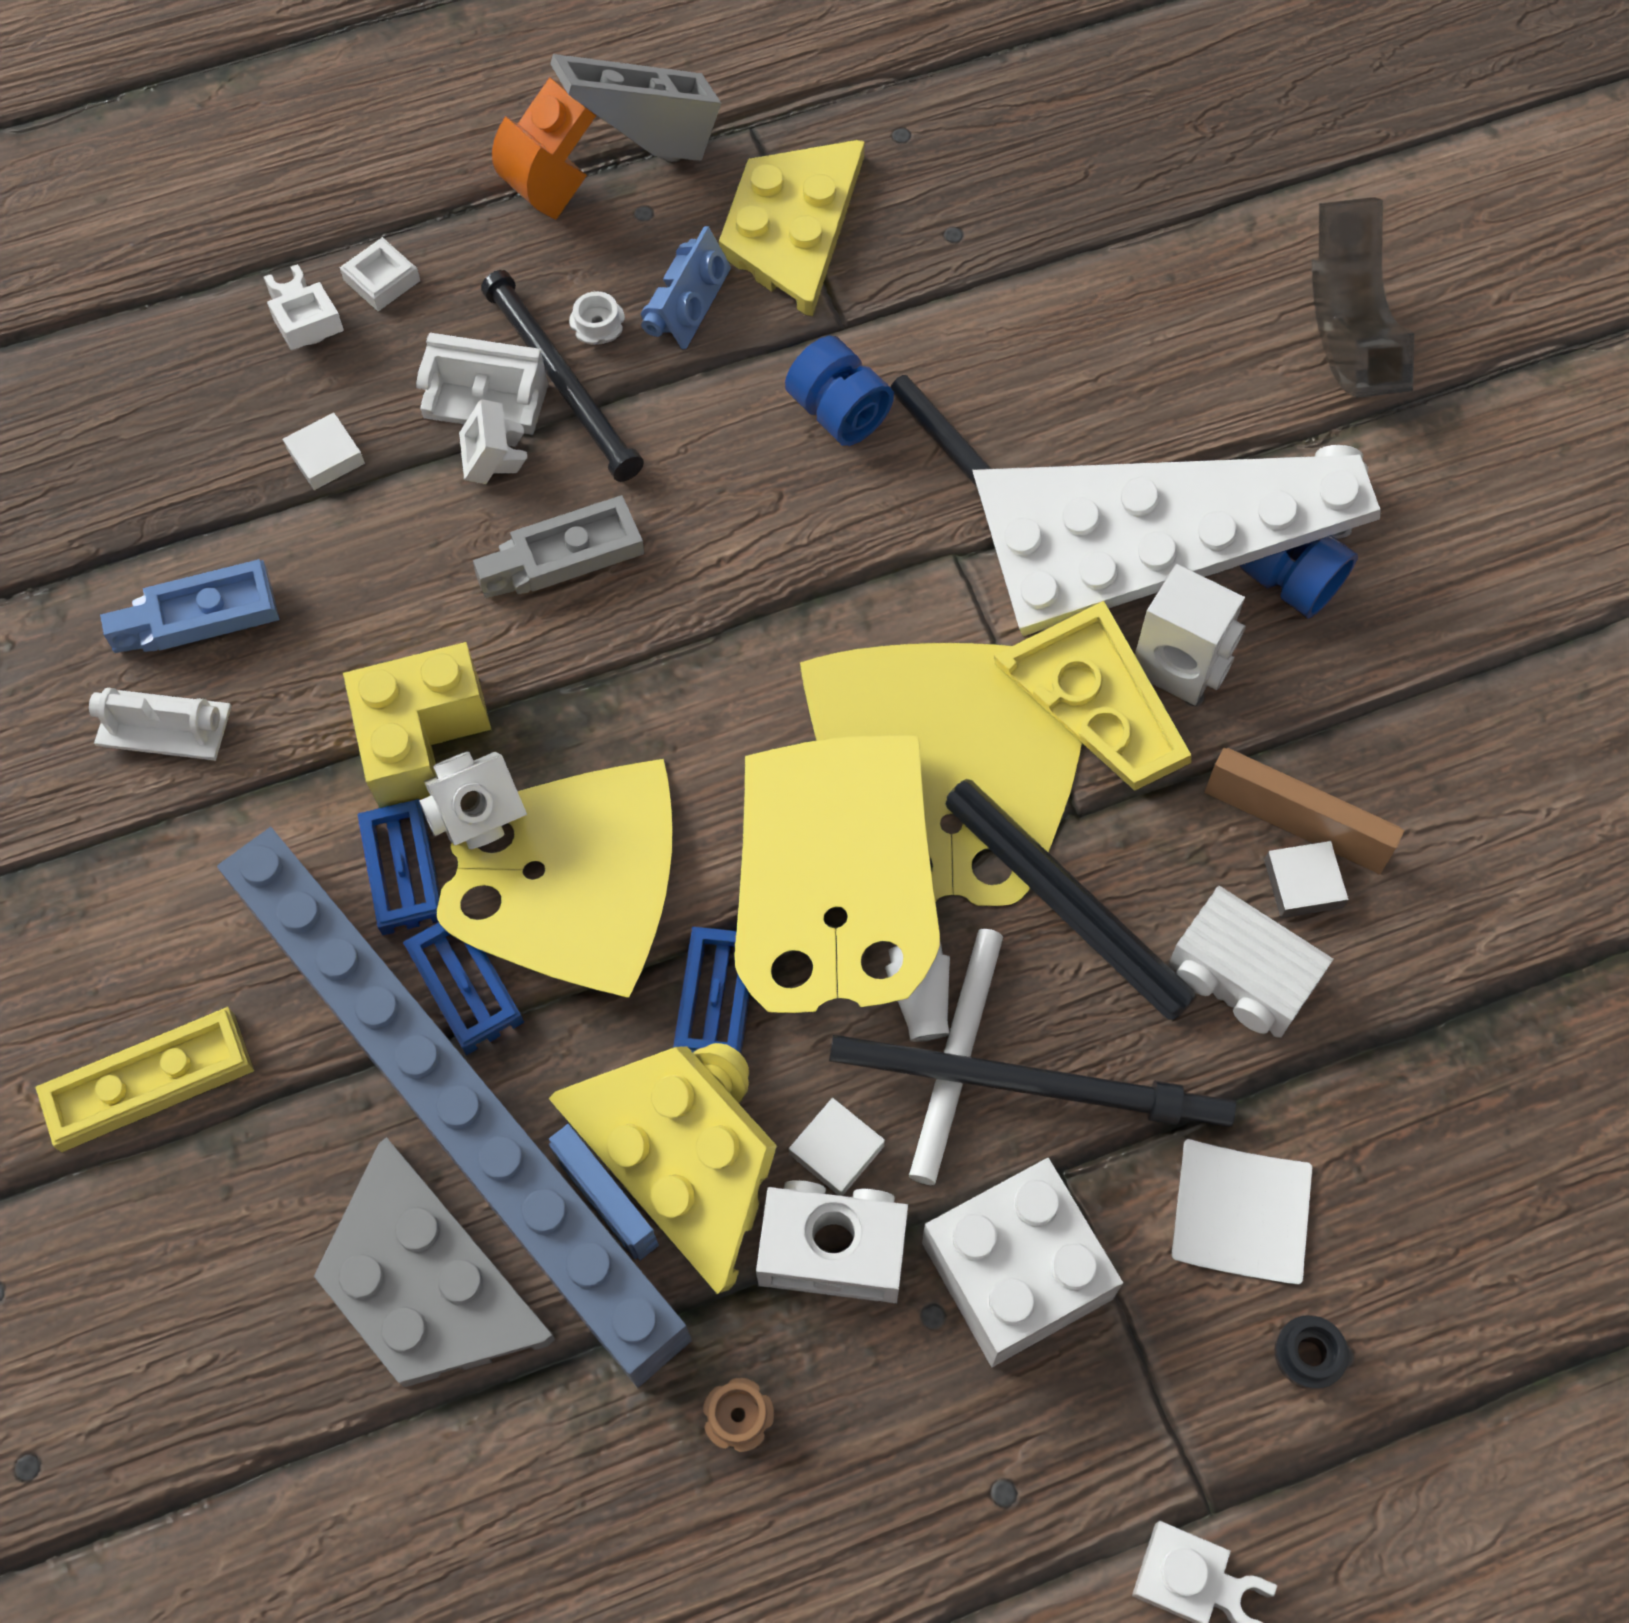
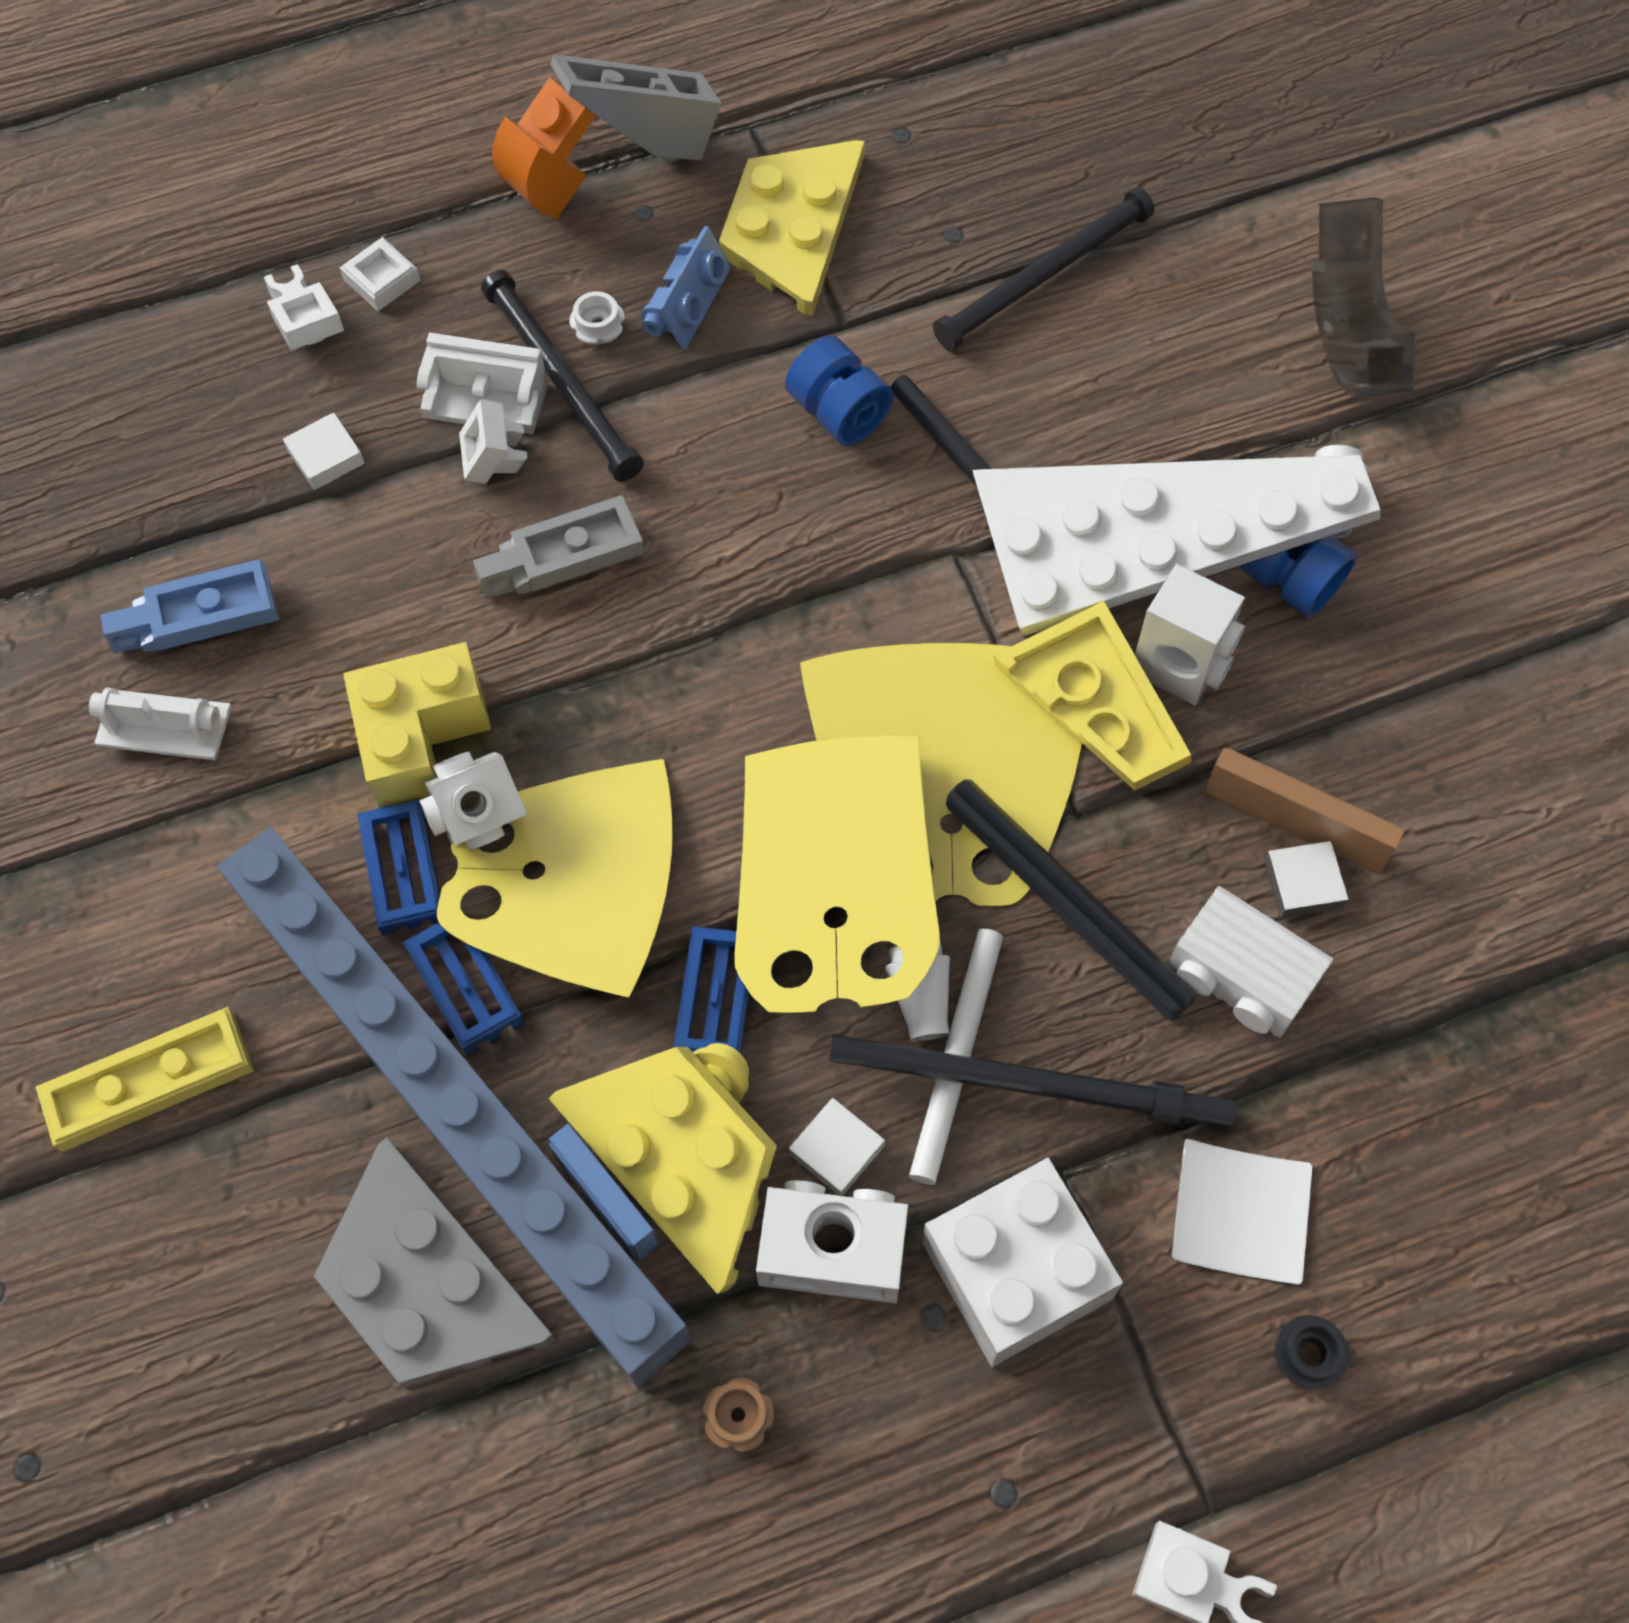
none -> black bar [933,187,1154,351]

